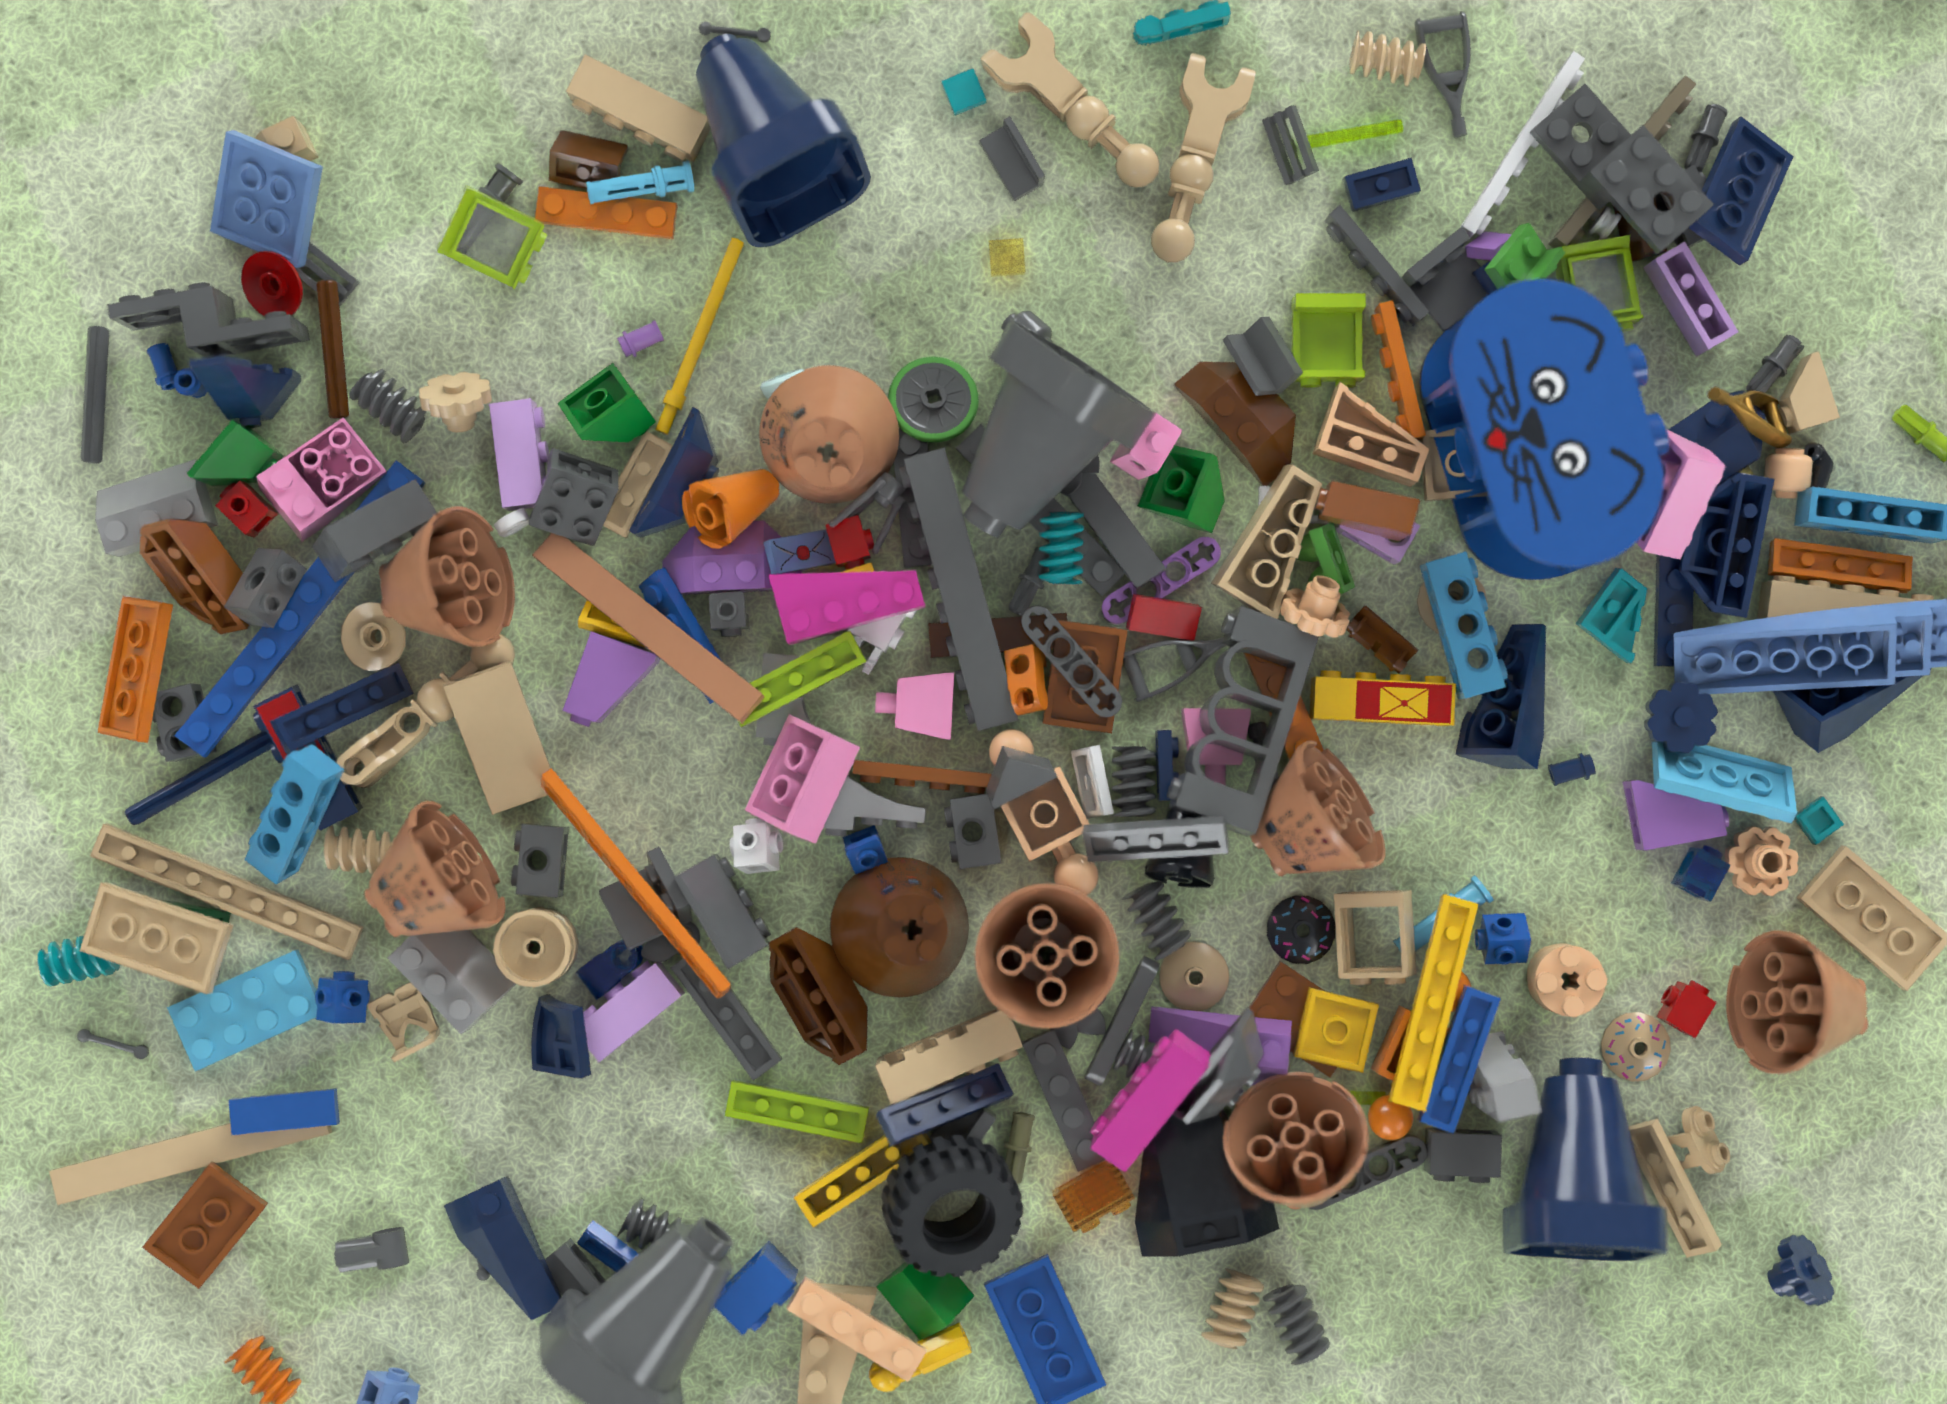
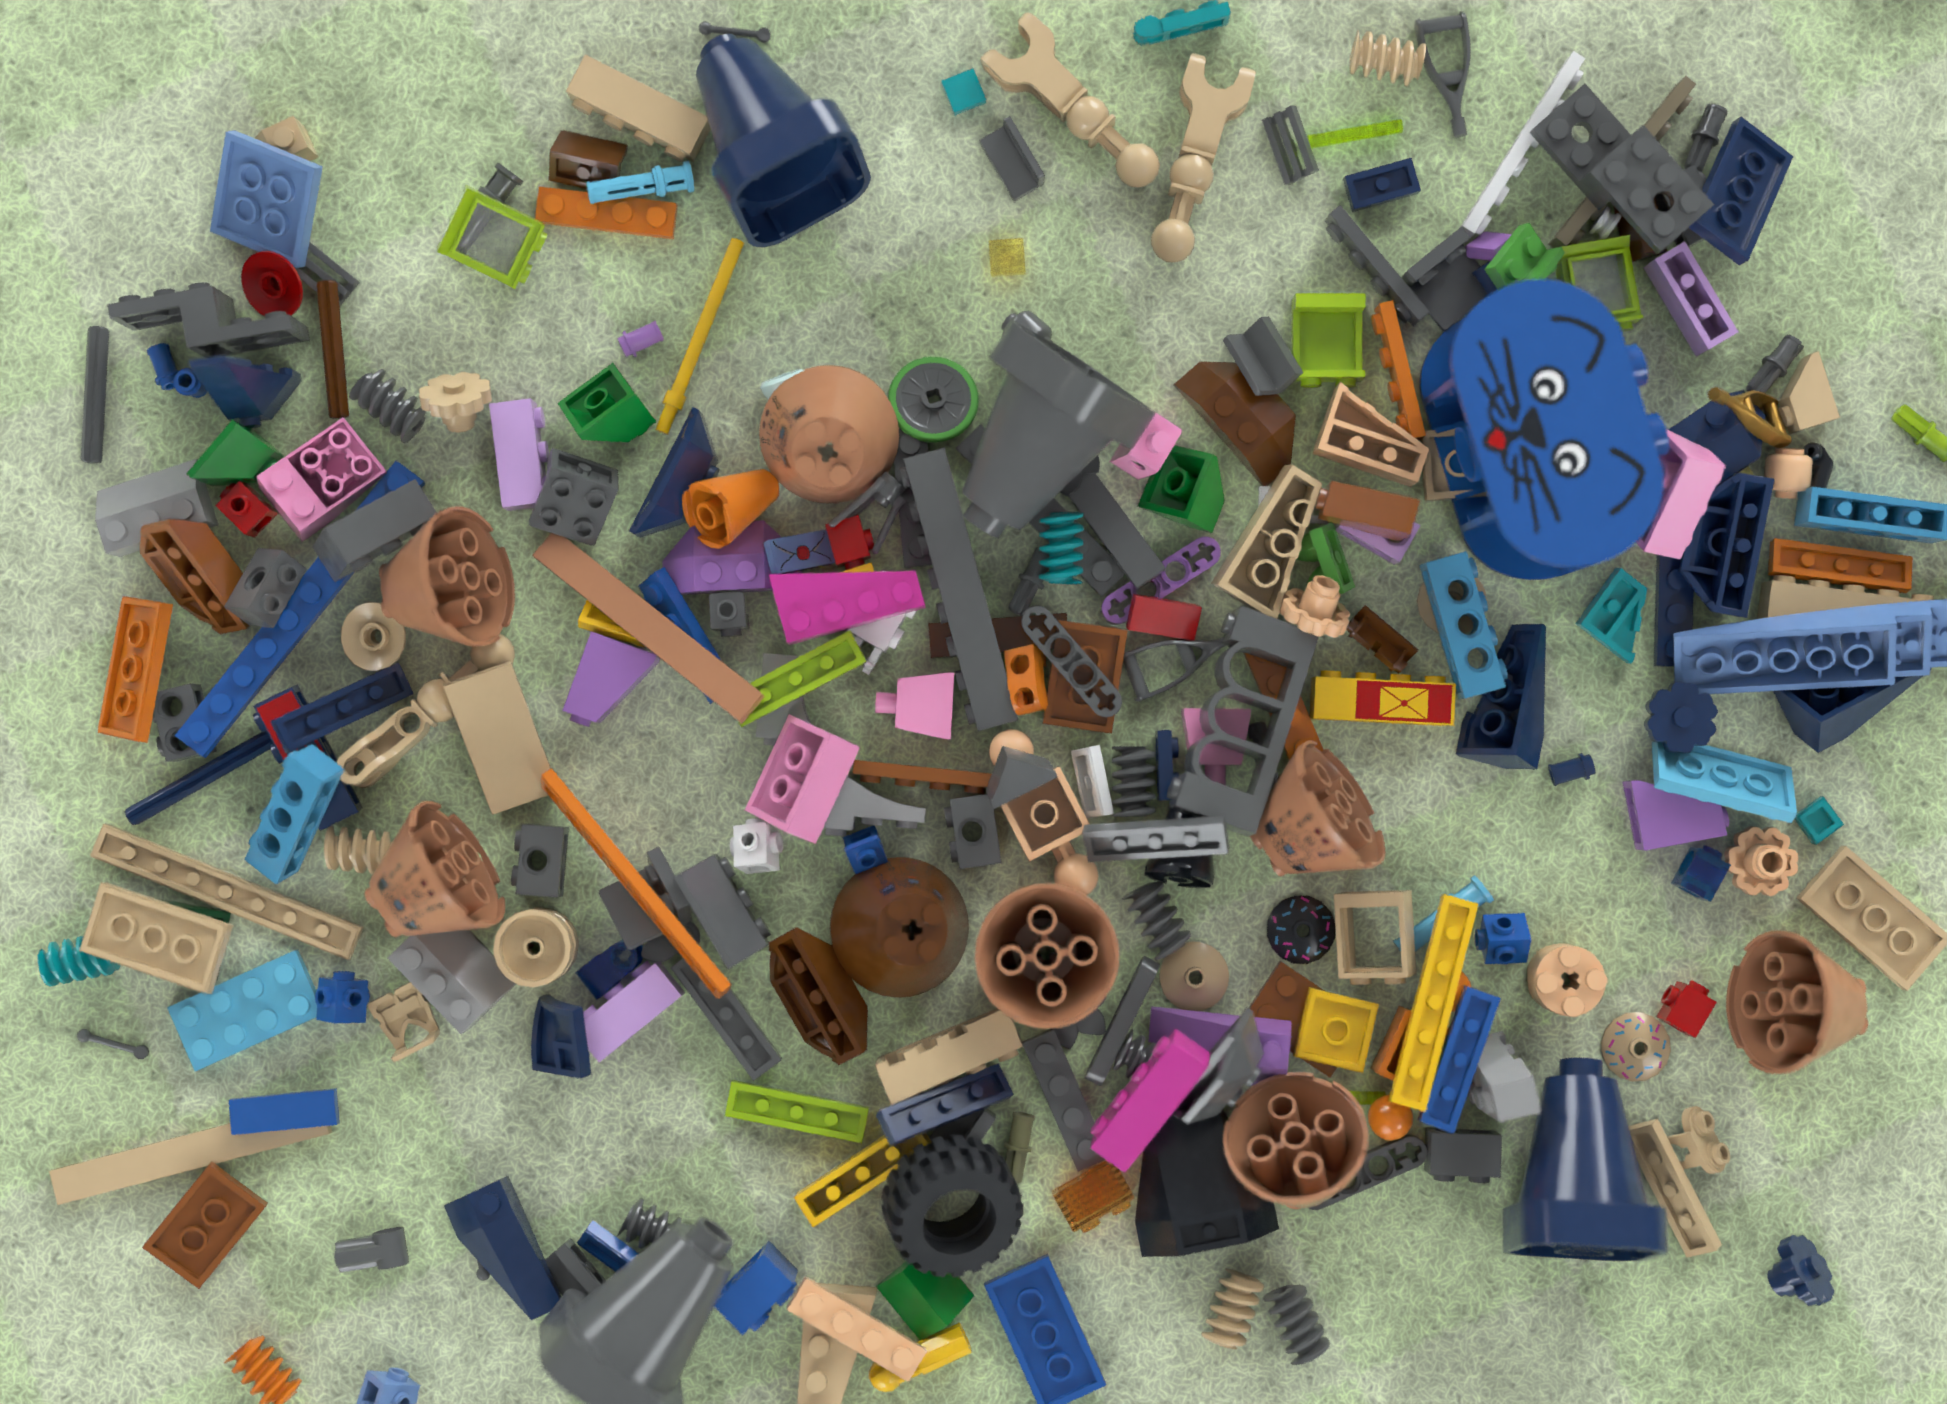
white tile [494,508,530,537] -> none
tan tile [603,431,673,539] -> none

